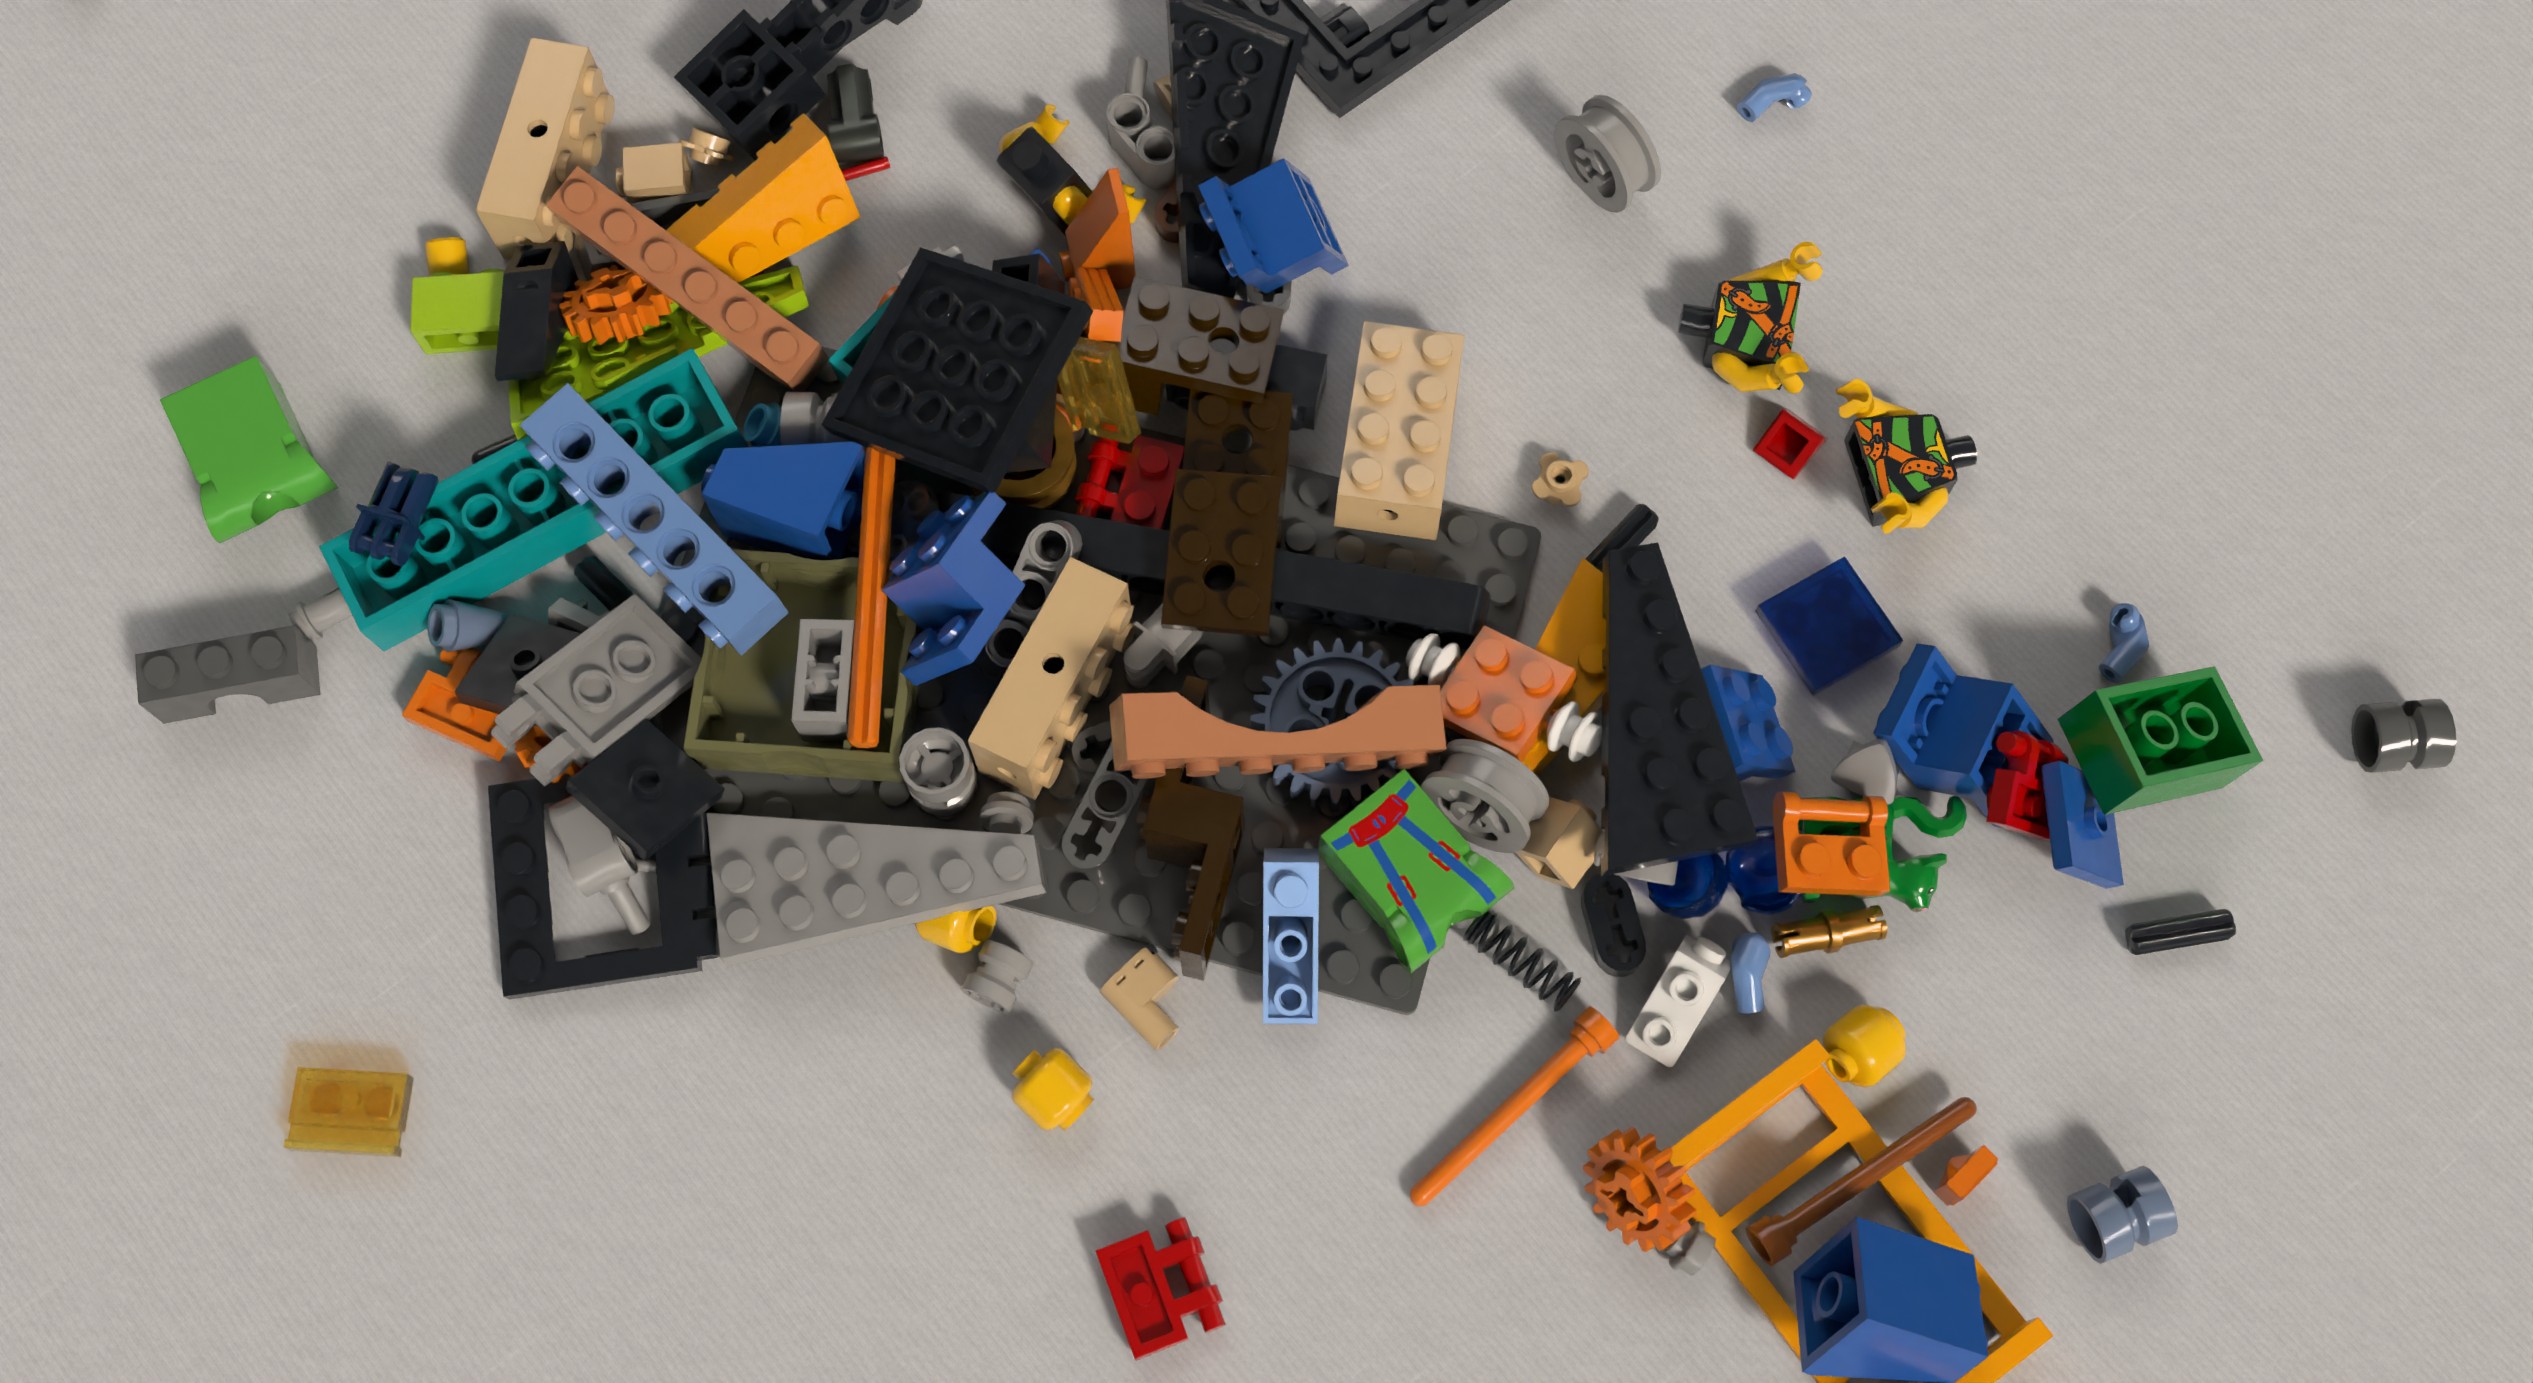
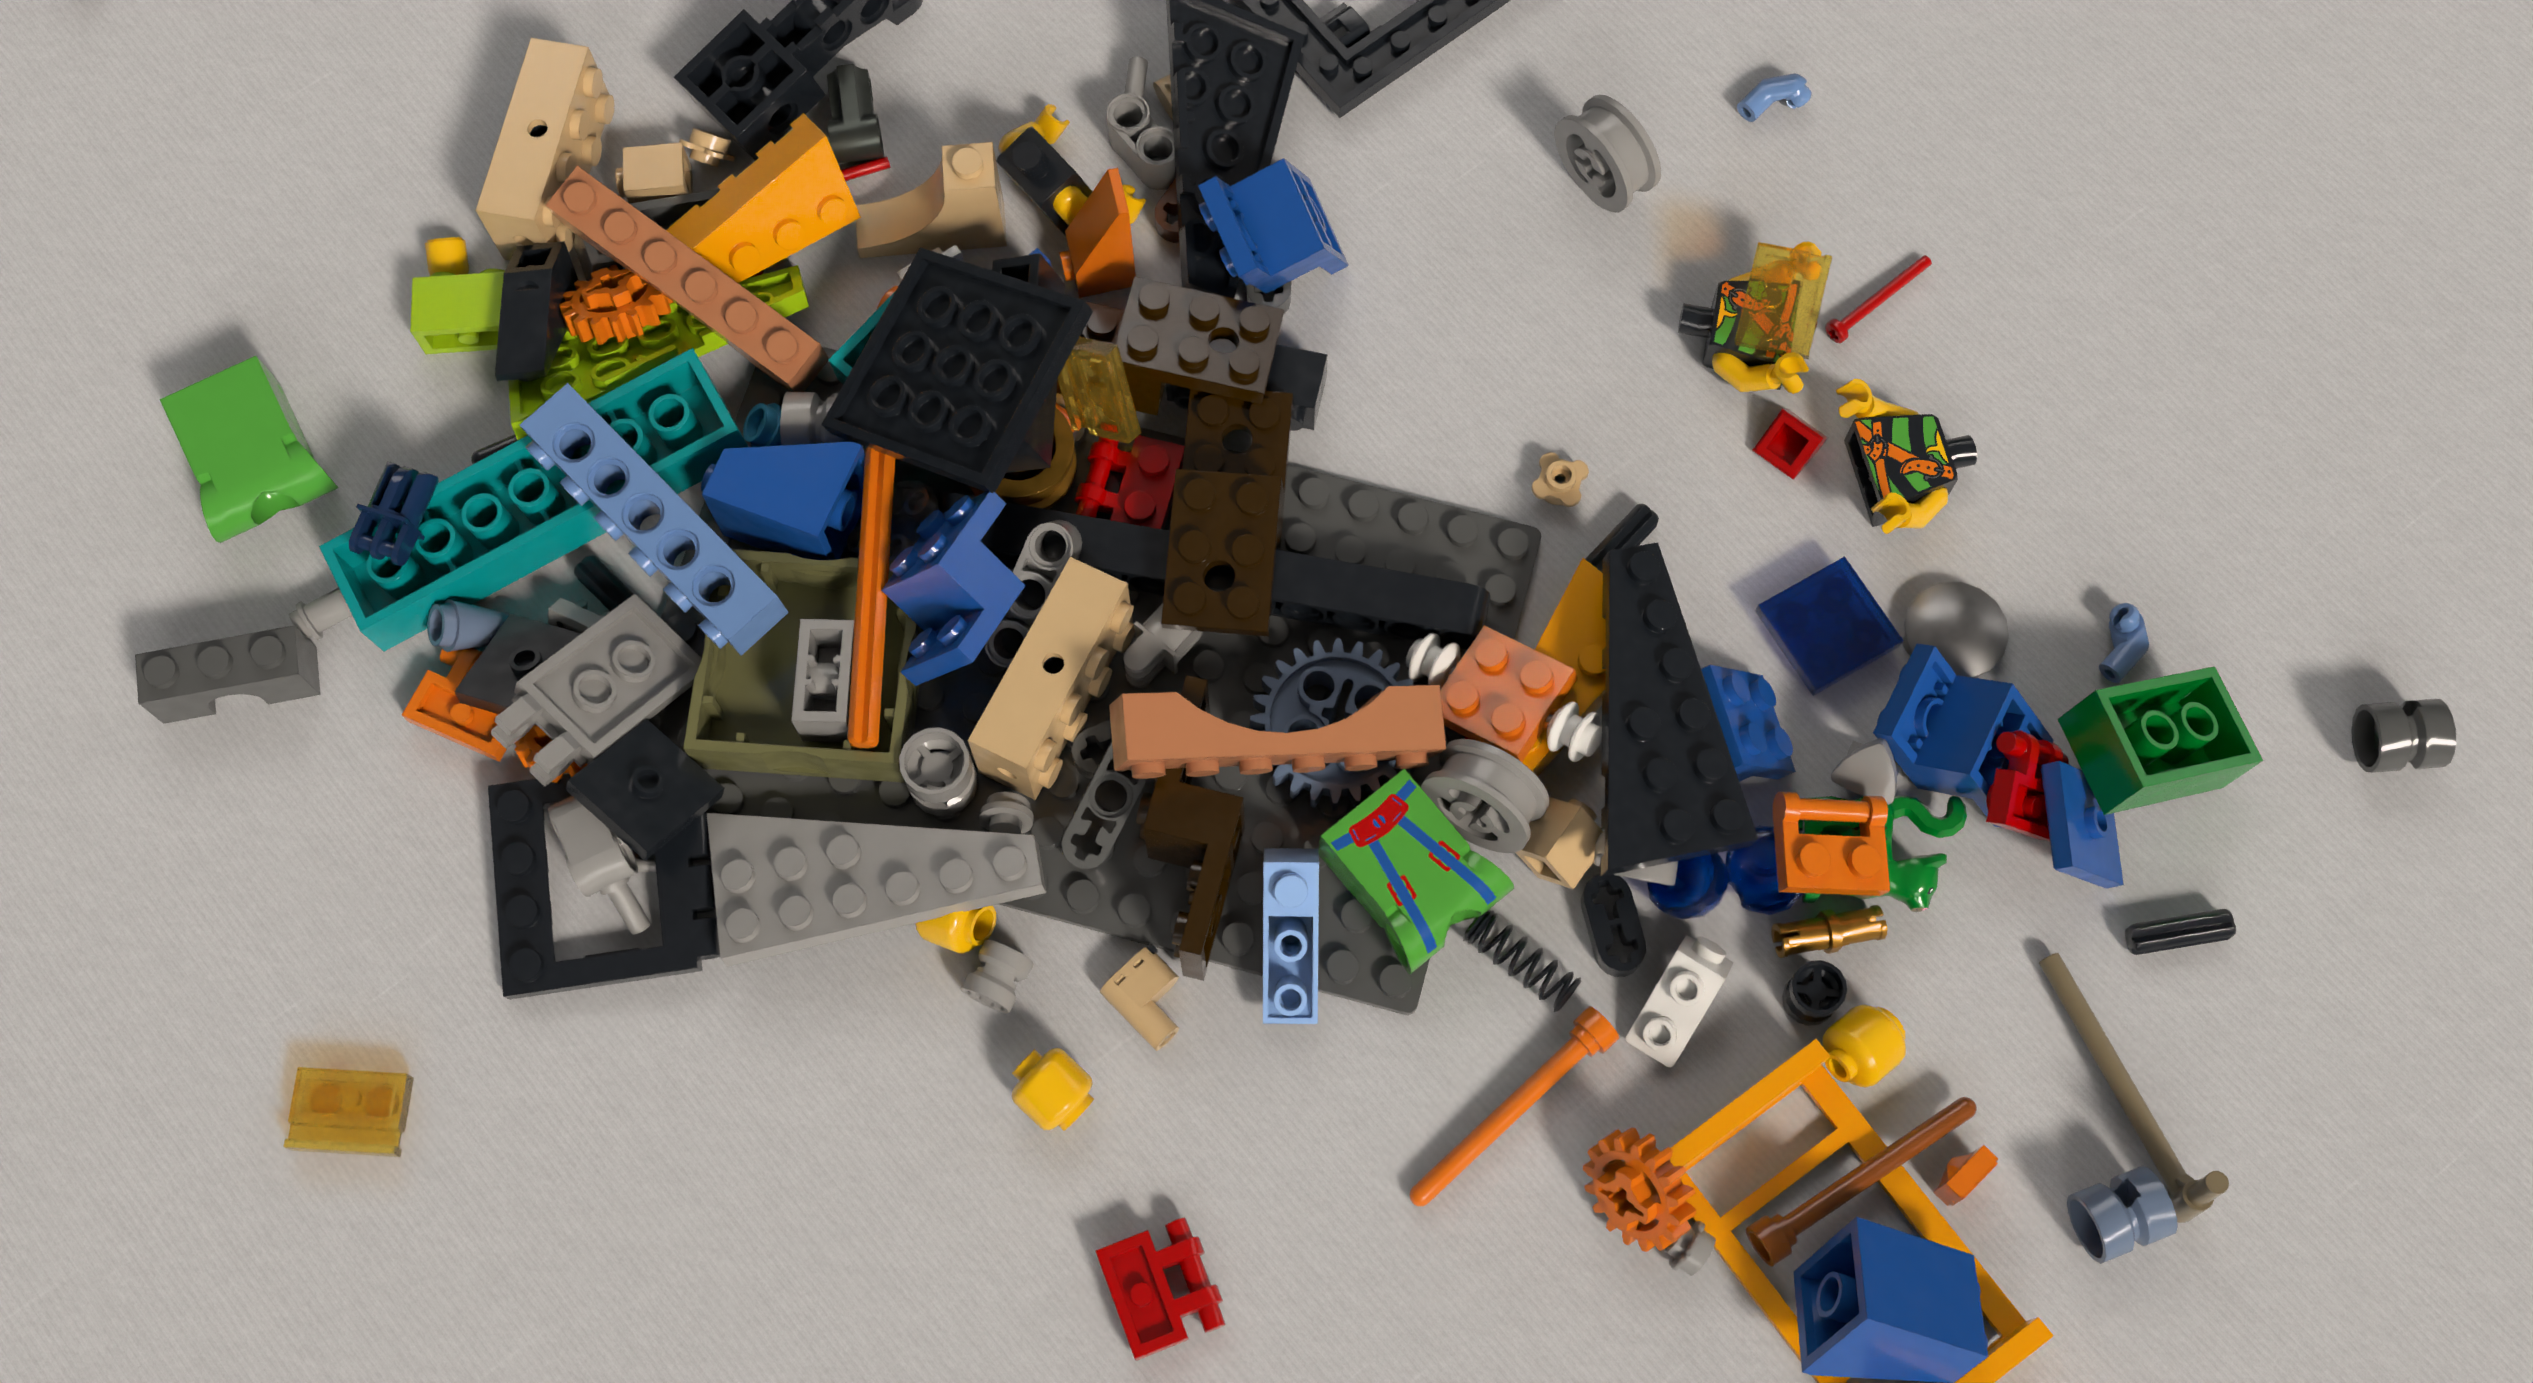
orange piece [1068,267,1124,342] -> none
tan brick [1334,321,1465,540] -> none
medium blue arm [1730,932,1771,1014] -> none
none -> tan arch [856,142,1007,258]
none -> clear yellow plate [1735,242,1832,360]
none -> black wheel [1782,960,1847,1026]
none -> red piece [1825,255,1932,344]
none -> flat silver dish [1903,582,2009,678]
none -> dark tan bar [2039,953,2229,1223]

